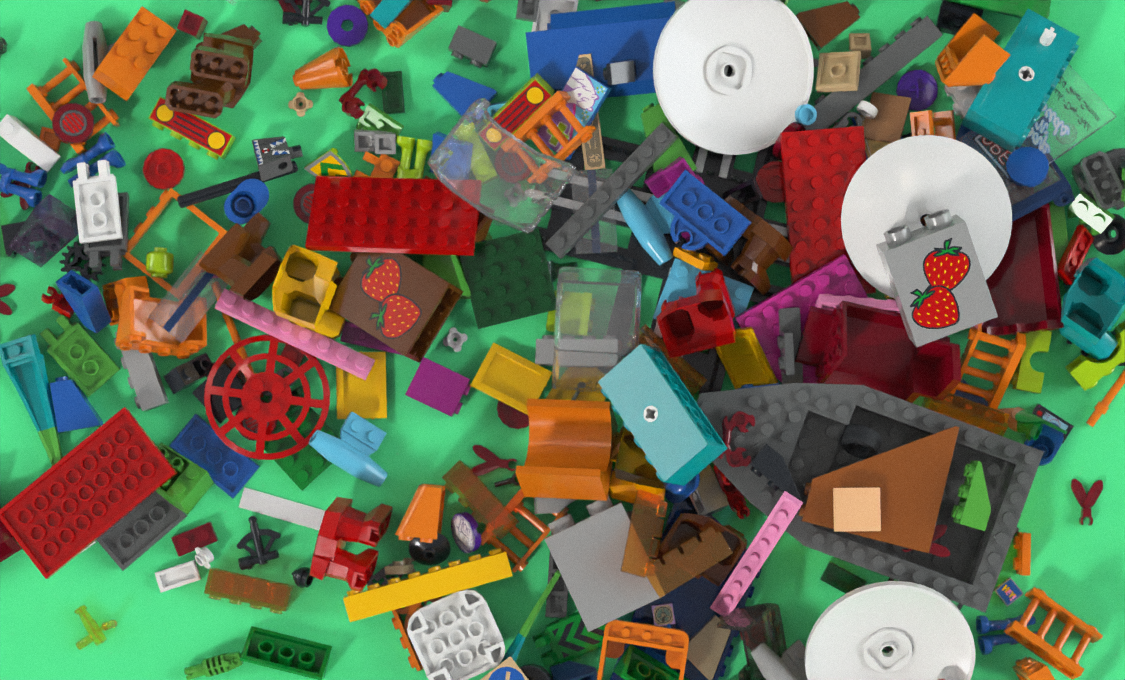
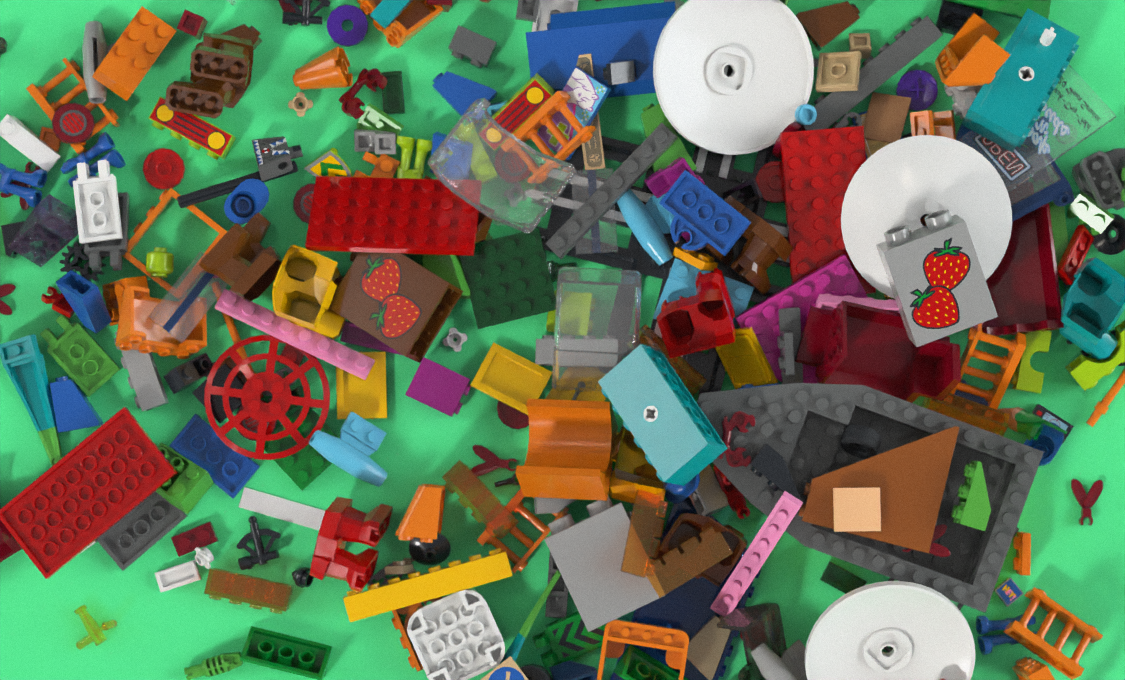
tile [451,512,481,554] -> none
tile [651,603,675,626] -> none
white tile [857,100,878,119] -> none
blue tile [1006,147,1049,187] -> none

